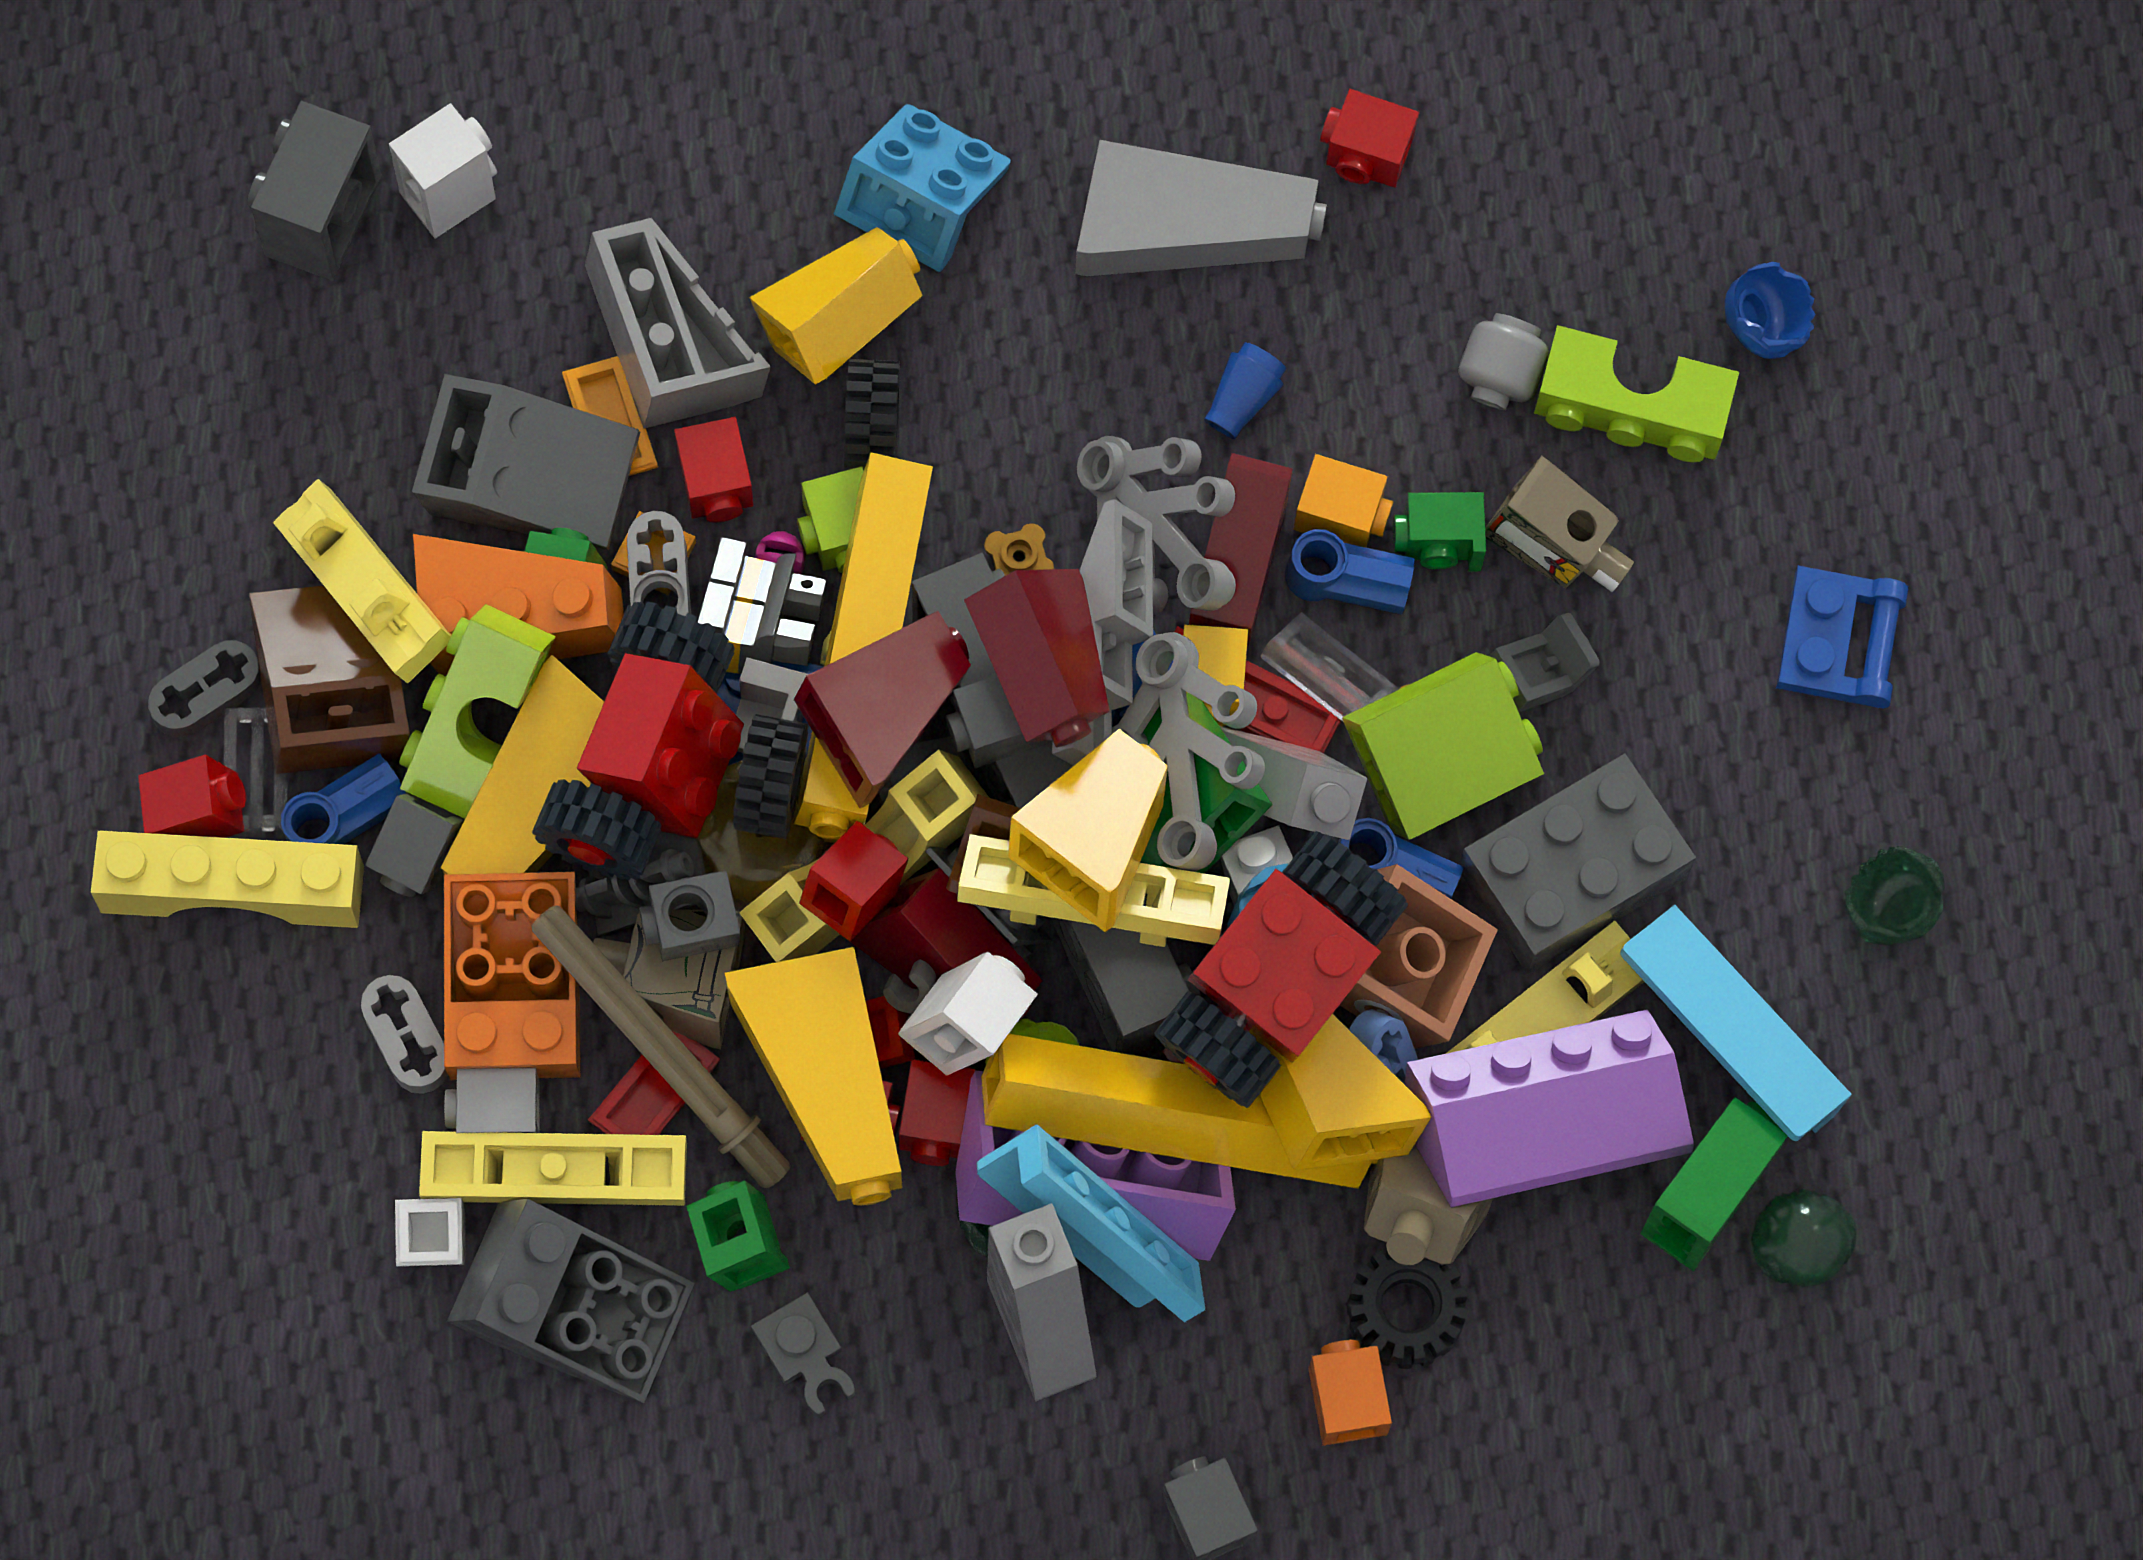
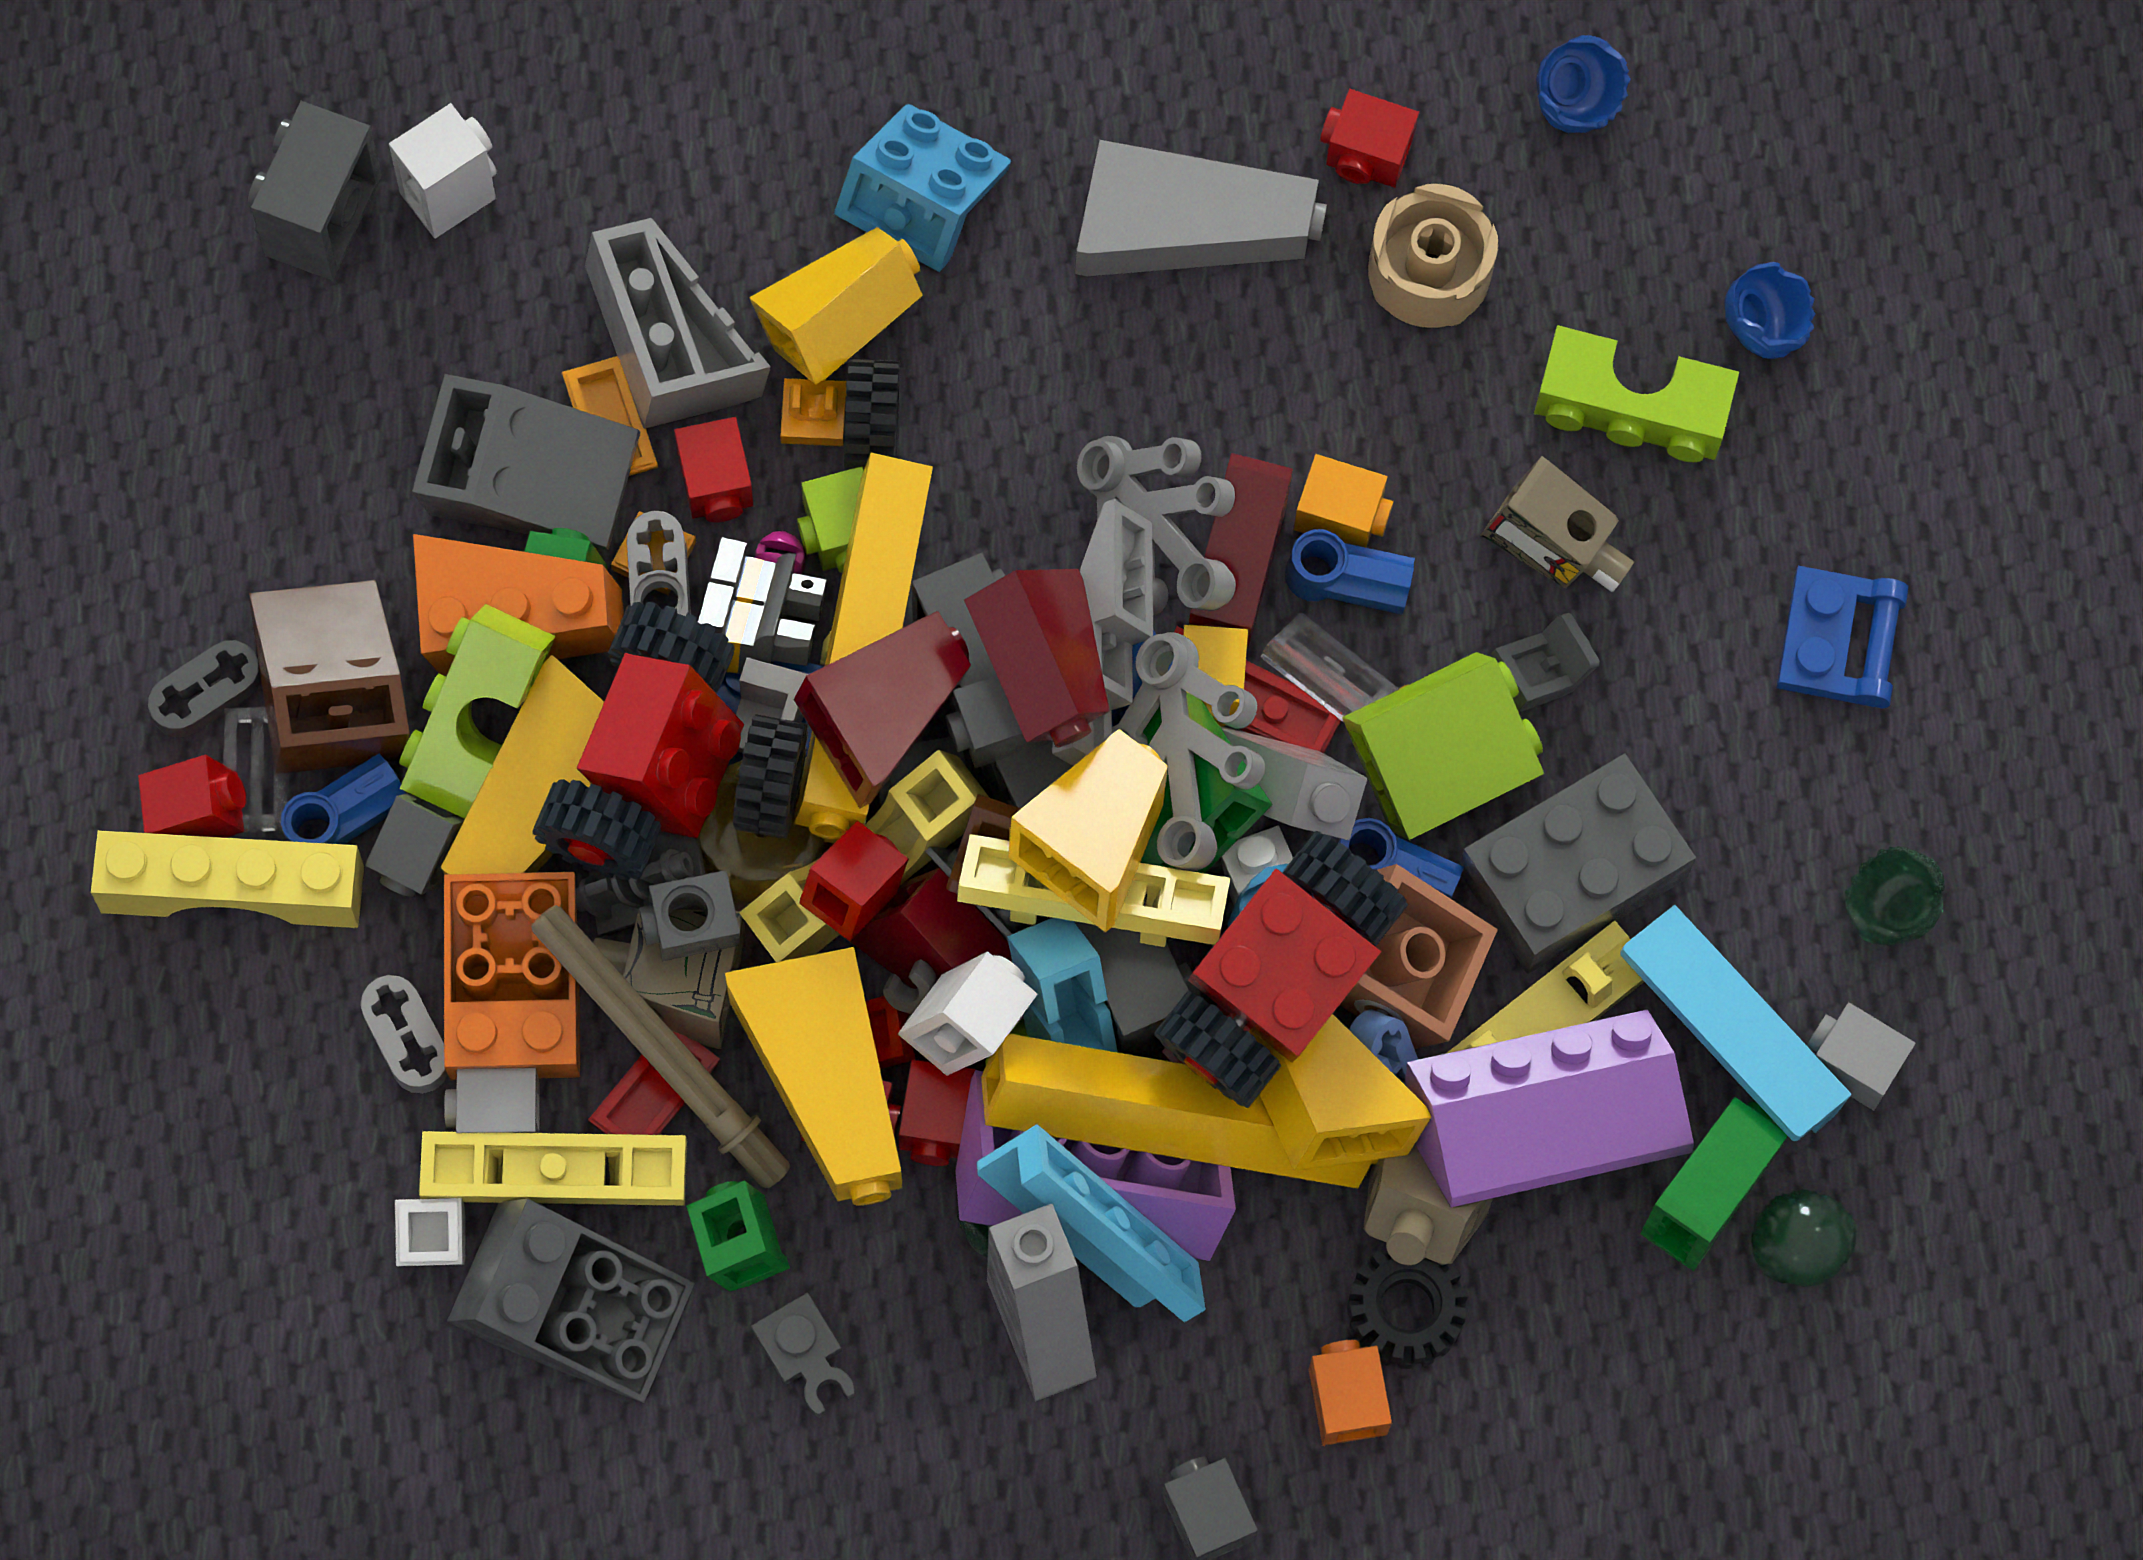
light yellow hinge [273,479,451,683] -> none
pearl gold plate [984,523,1054,576] -> none
blue cone [1204,343,1286,440] -> none
green brick [1393,492,1486,572] -> none
light grey head [1458,313,1549,410] -> none
none -> light orange tile [781,378,847,446]
none -> medium azure piece [1007,918,1118,1052]
none -> tan brick [1368,184,1498,328]
none -> blue hair [1536,35,1631,133]
none -> light grey brick [1807,1002,1916,1111]

